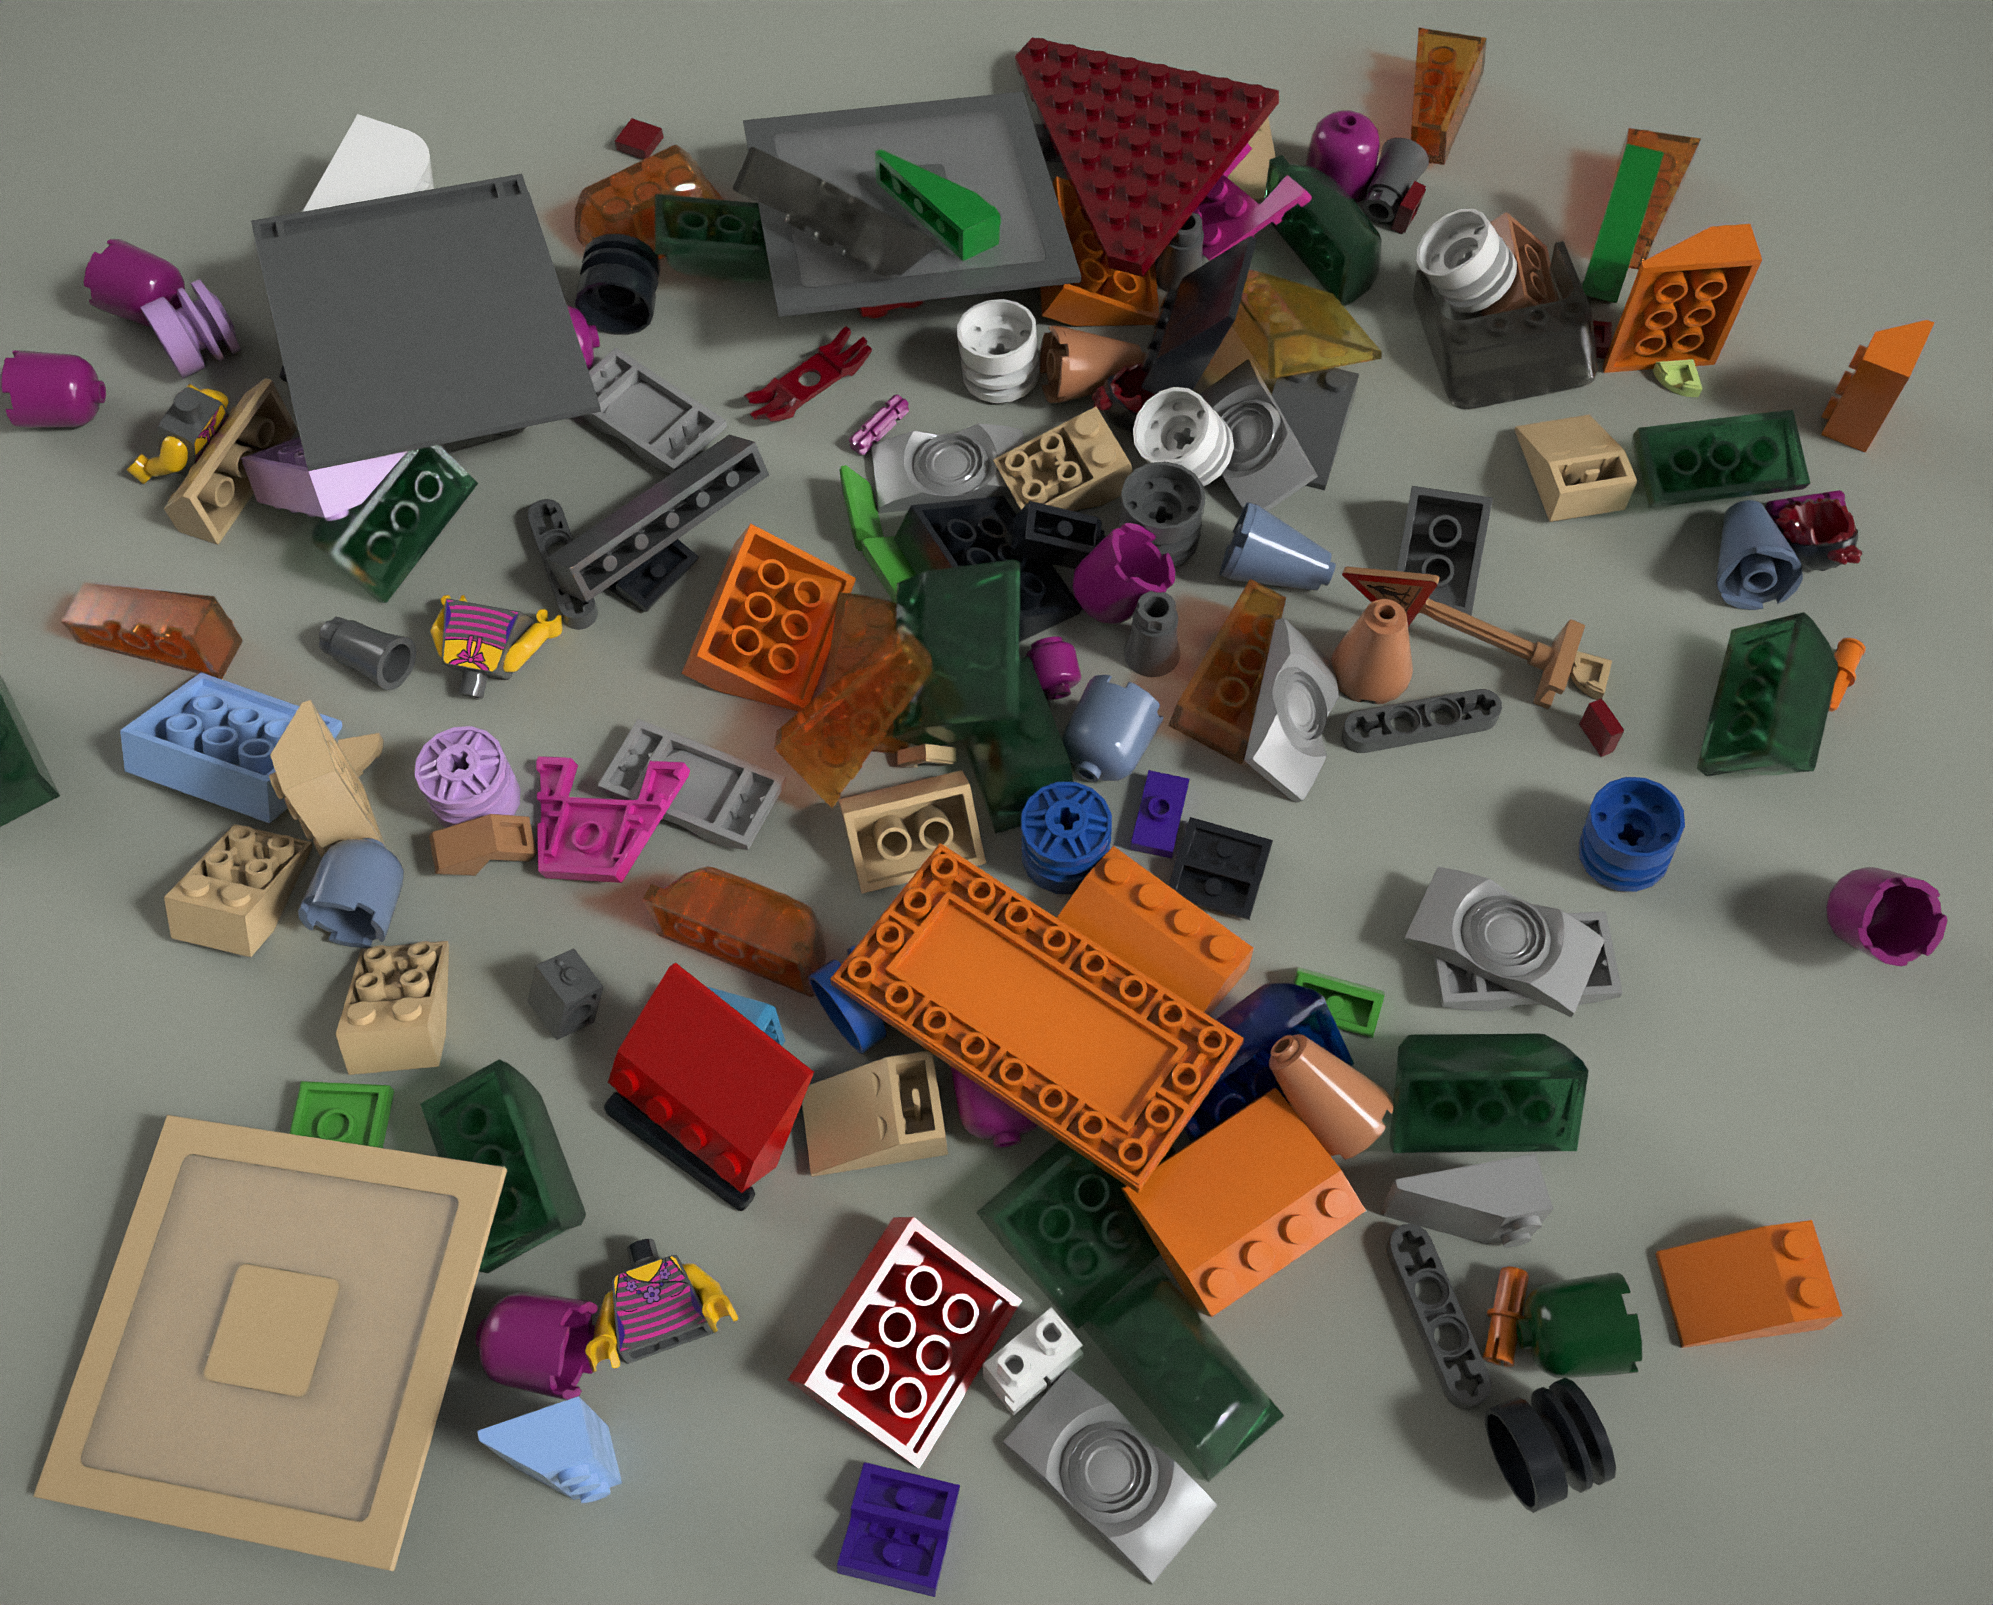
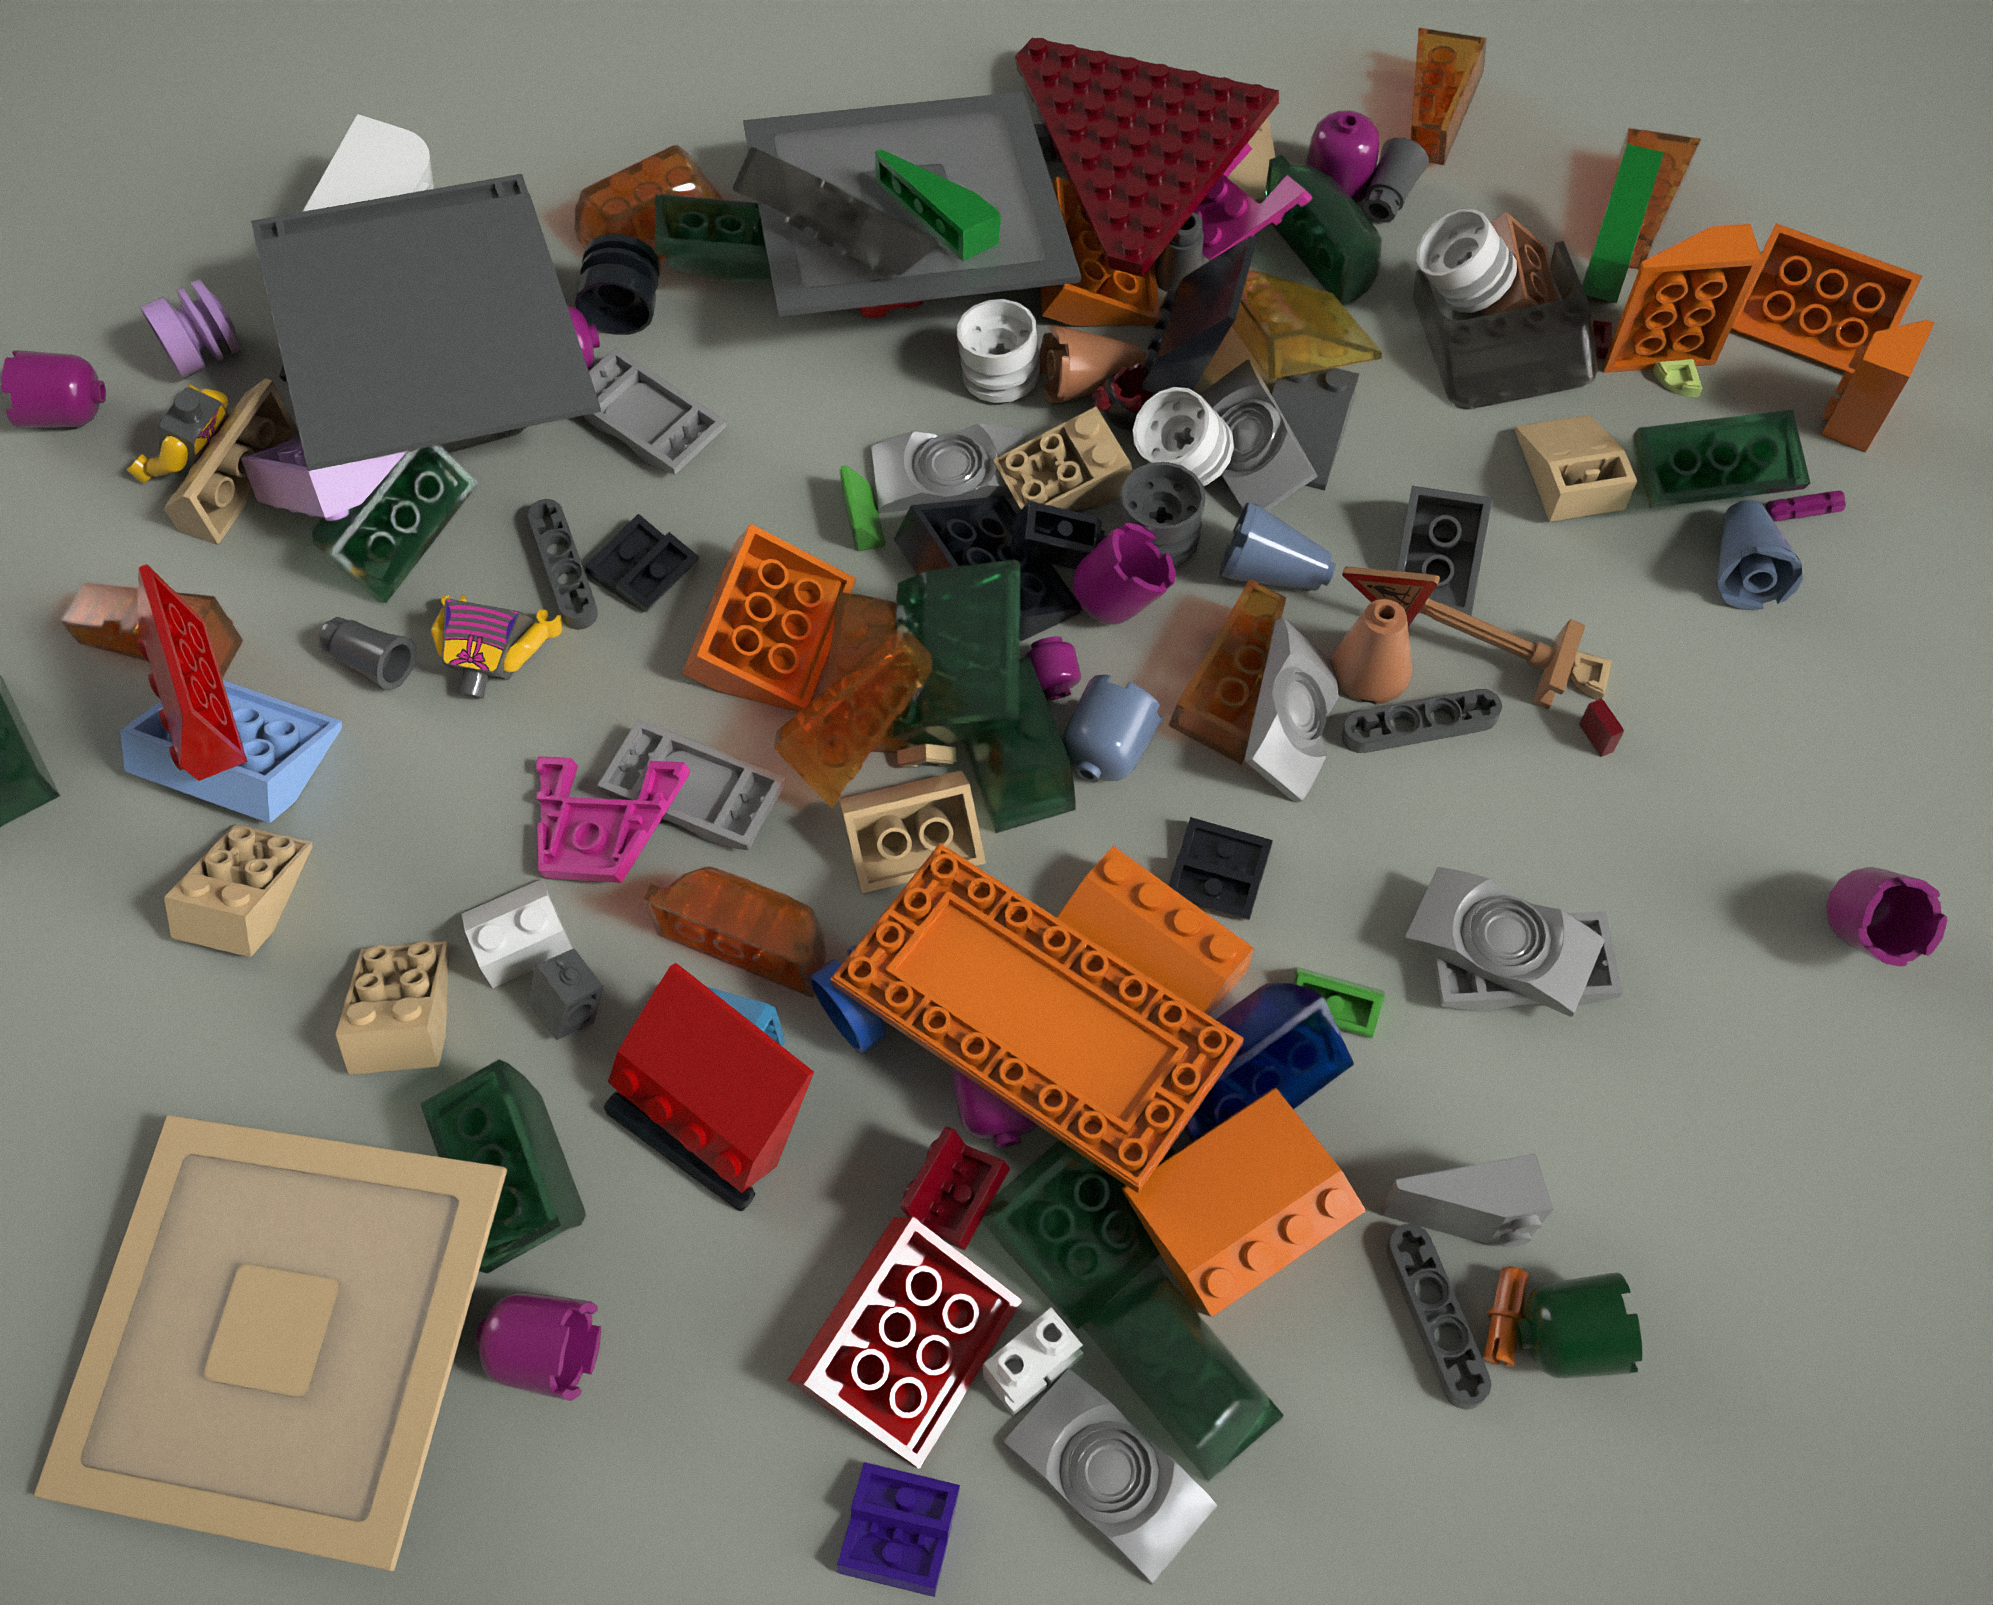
magenta cylinder [84,239,185,327] -> none
tan slope [269,700,385,858] -> none
bright green plate [289,1081,394,1148] -> none
sand blue cylinder [298,838,404,948] -> none
tan tile [338,733,384,777] -> none
lavender wheel [414,726,521,828] -> none
medium nougat slope [429,814,537,876] -> none
light blue slope [477,1396,622,1503] -> none
dark grey brick [546,434,769,602] -> none
torso [585,1239,738,1372] -> none
dark red tile [615,118,664,160] -> none
dark red piece [744,326,872,421] -> none
tan slope [802,1051,948,1177] -> none
magenta axle [849,394,909,455] -> none
bright green slope [861,536,931,612] -> none
blue wheel [1021,782,1112,894] -> none
dark grey plant [1124,591,1180,677] -> none
dark purple plate [1130,770,1190,859] -> none
nougat cone [1269,1034,1394,1160] -> none
clear green windscreen [1389,1033,1589,1153] -> none
dark red tile [1391,181,1426,234] -> none
black wheel [1485,1378,1616,1513] -> none
blue wheel [1579,777,1685,892] -> none
orange slope [1655,1220,1843,1348] -> none
clear green windscreen [1697,612,1838,777] -> none
dark red hair [1775,498,1862,571] -> none
orange axle [1813,638,1866,712] -> none
none -> red slope [138,564,248,781]
none -> white slope [461,879,573,988]
none -> dark red bracket [900,1126,1010,1251]
none -> orange slope [1731,223,1923,373]

